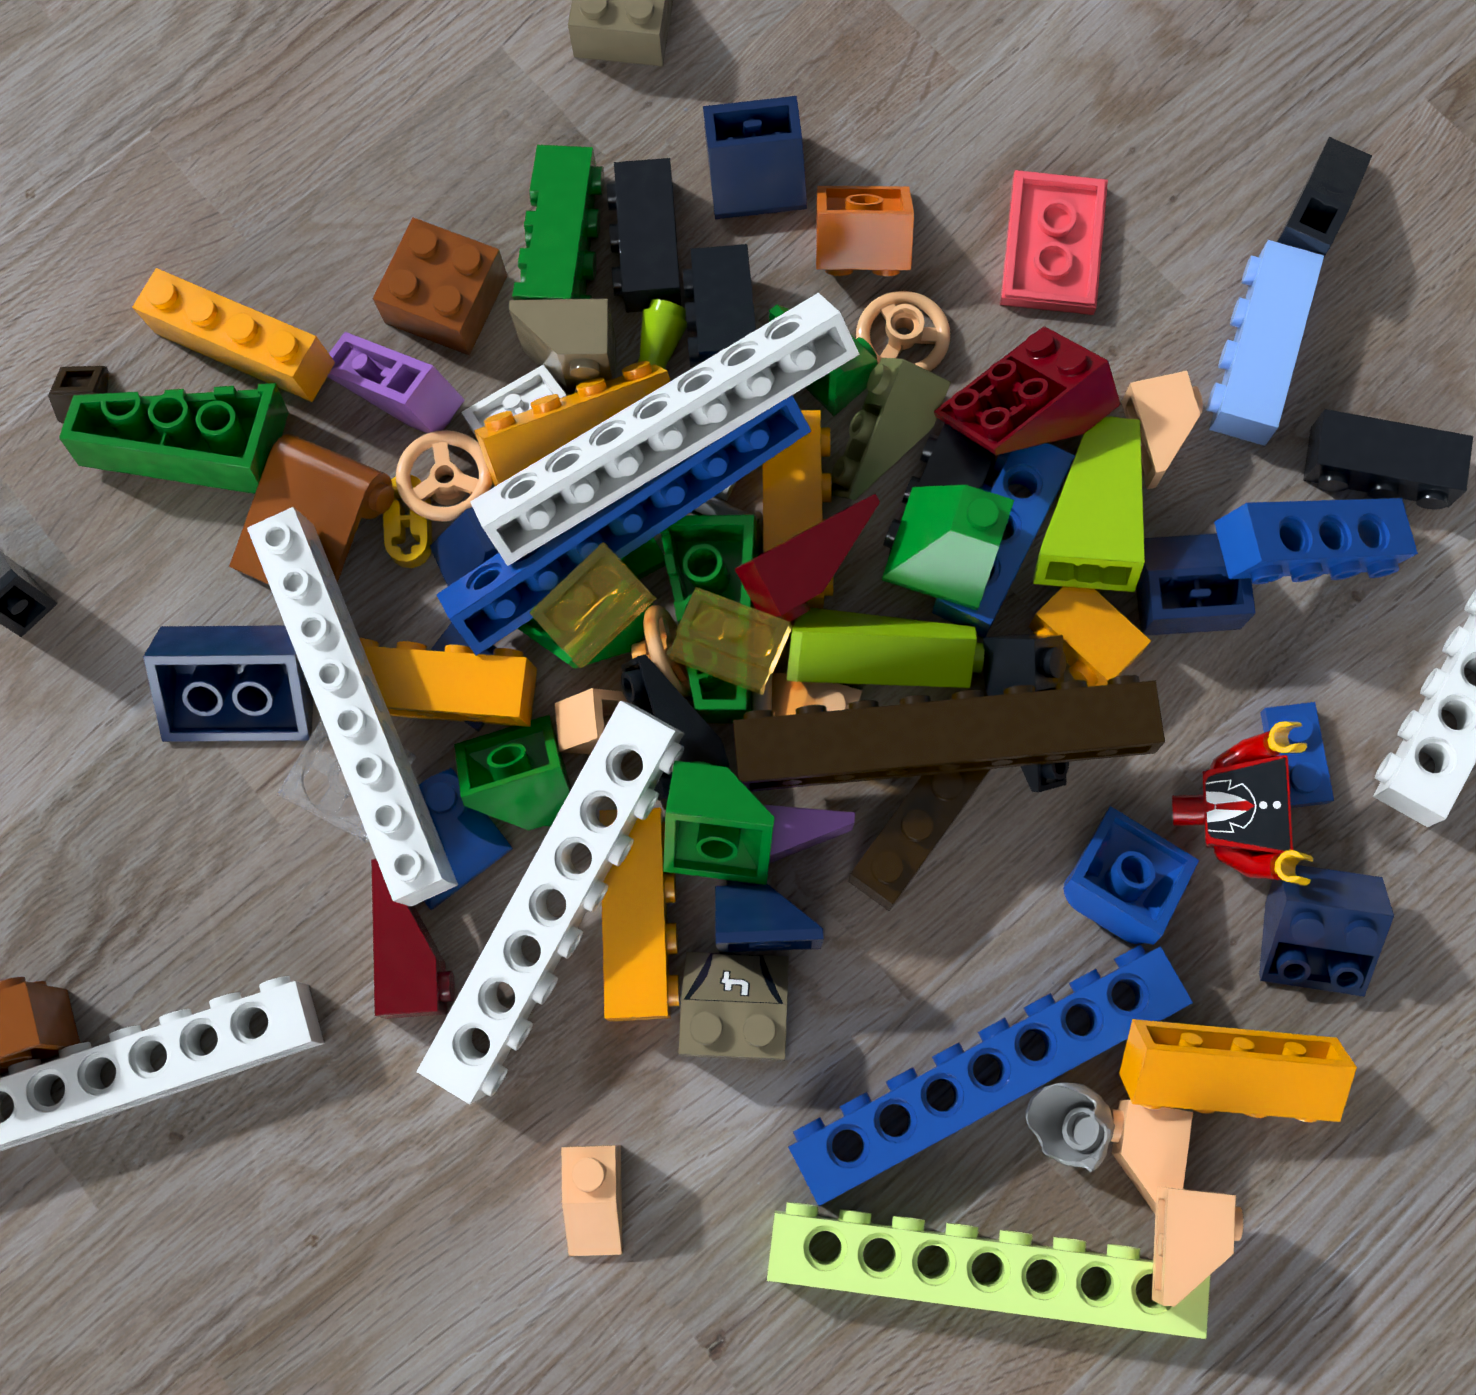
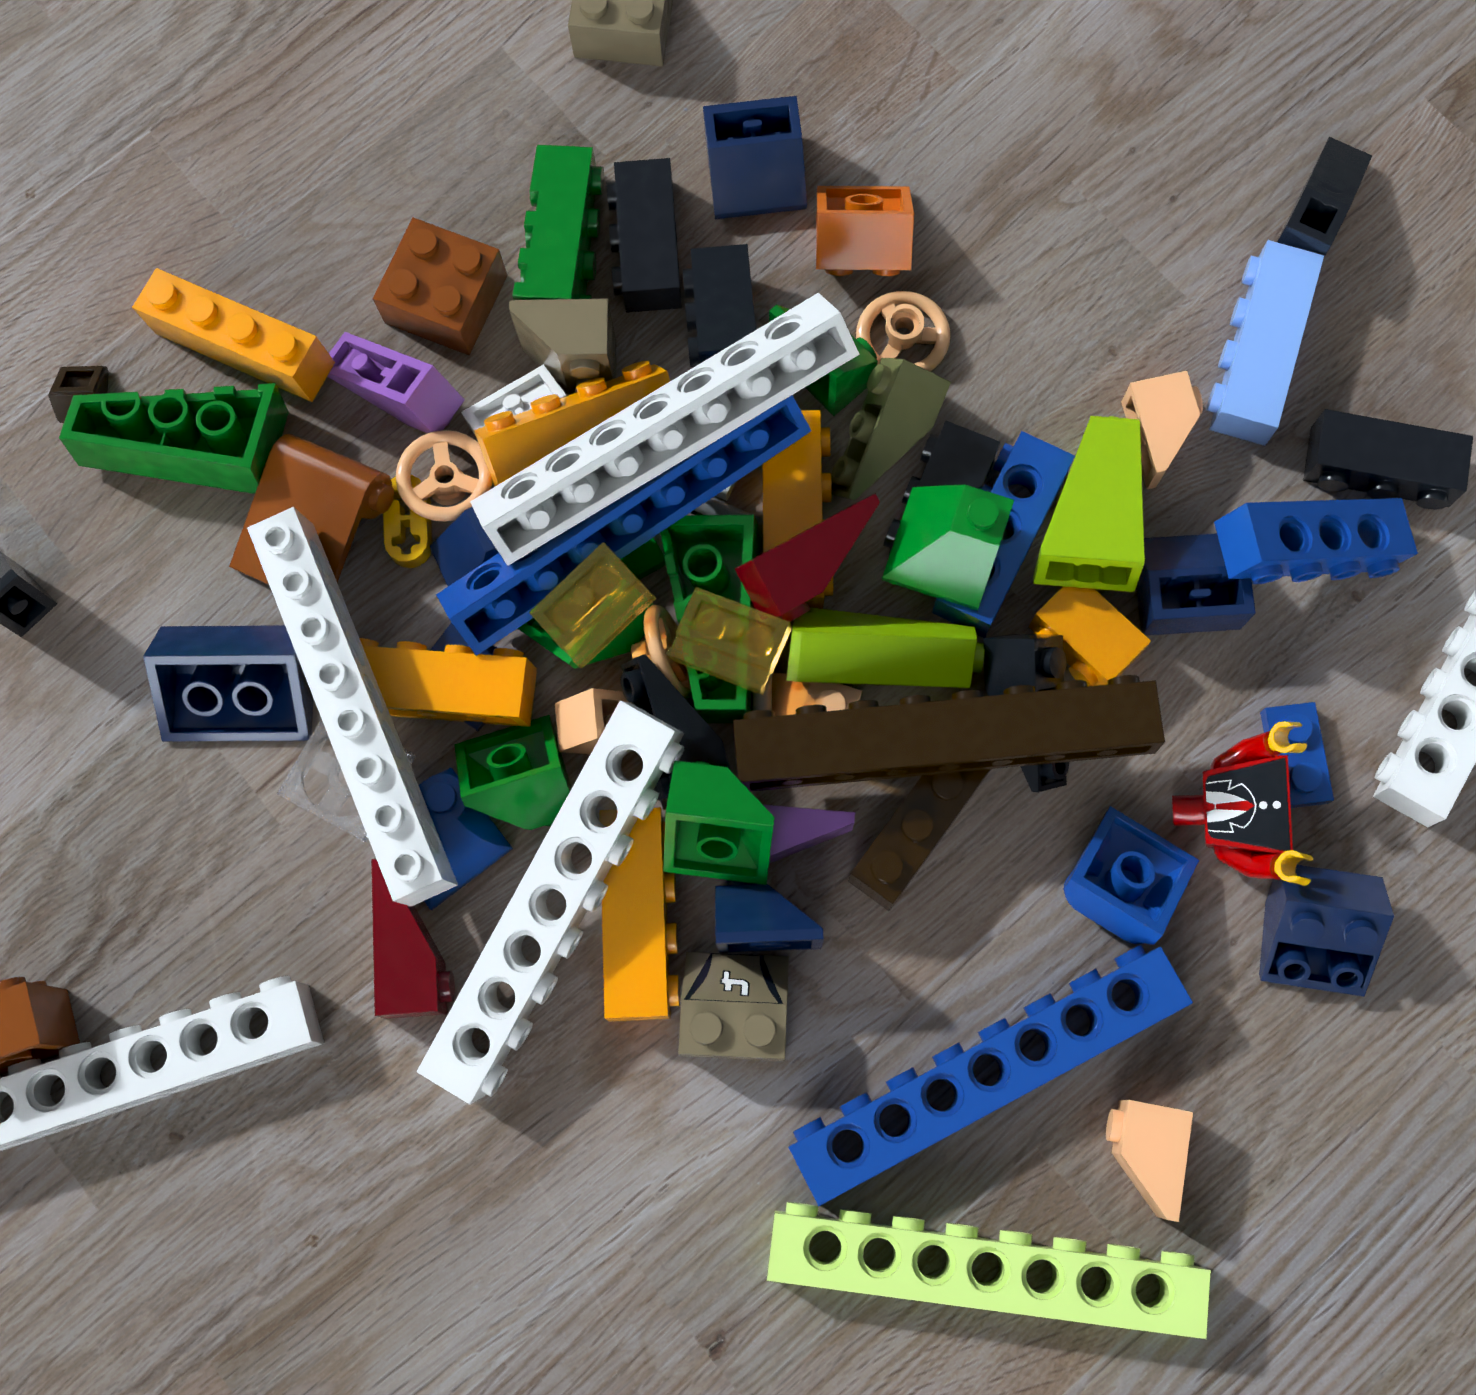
light nougat slope [561,1145,623,1256] -> none
lime cone [638,299,687,369] -> none
dark red slope [934,326,1121,455] -> none
coral tile [1000,170,1108,315] -> none
light grey hair [1025,1082,1115,1172] -> none
light orange brick [1119,1019,1357,1122] -> none
light nougat slope [1152,1187,1243,1307] -> none

